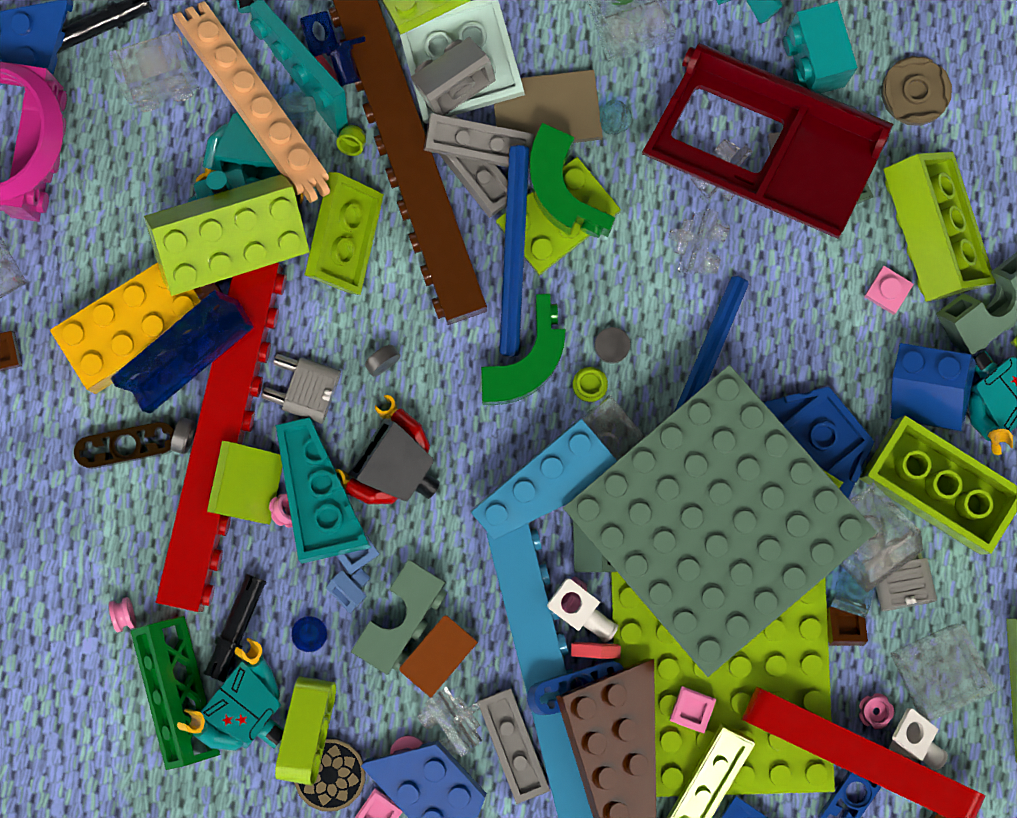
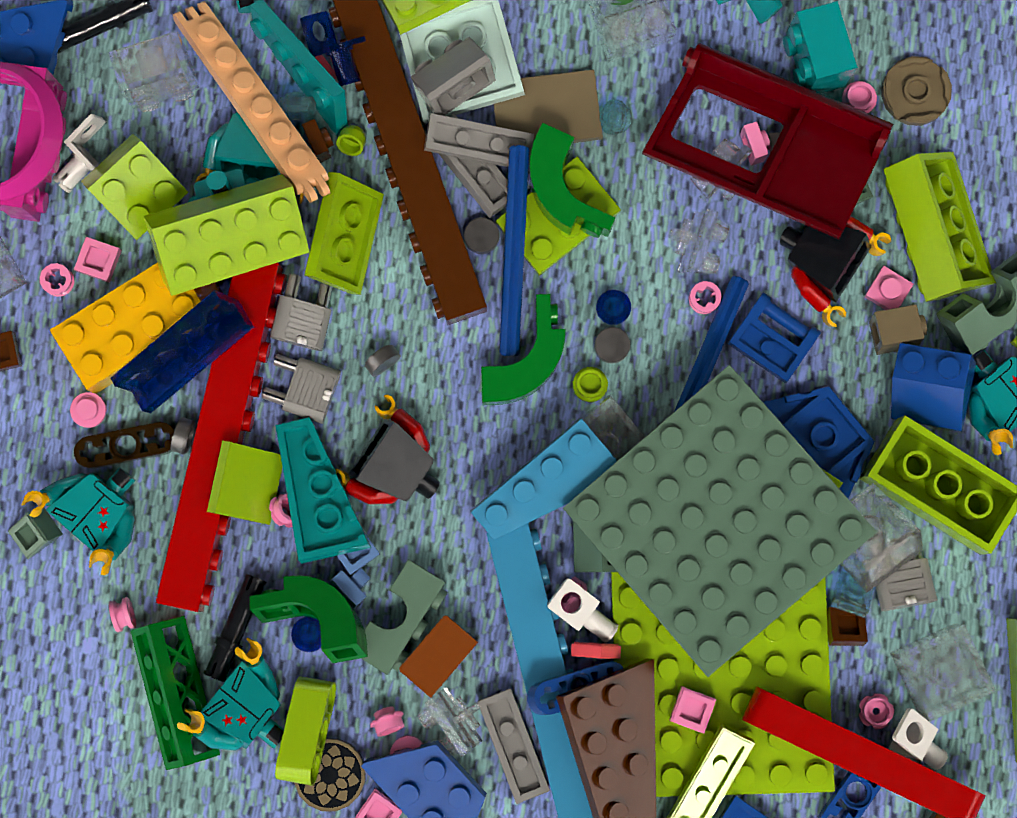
none -> sand green slope [8,508,63,559]
none -> teal torso [21,467,136,575]
none -> bright pink bush [40,263,75,297]
none -> white bracket [53,114,106,193]
none -> bright pink plate [70,392,107,428]
none -> bright pink plate [74,237,122,283]
none -> lime brick [81,134,188,240]
none -> green arch [250,575,368,663]
none -> light grey piece [270,274,332,351]
none -> reddish brown plate [302,119,334,163]
none -> bright pink plate [370,706,404,737]
none -> flat silver tile [464,218,499,254]
none -> clear blue plate [596,290,631,325]
none -> bright pink bush [688,281,722,314]
none -> blue plate [727,292,821,383]
none -> bright pink plate [740,121,771,166]
none -> black torso [780,216,891,327]
none -> bright pink plate [841,81,877,113]
none -> dark tan brick [869,305,927,355]

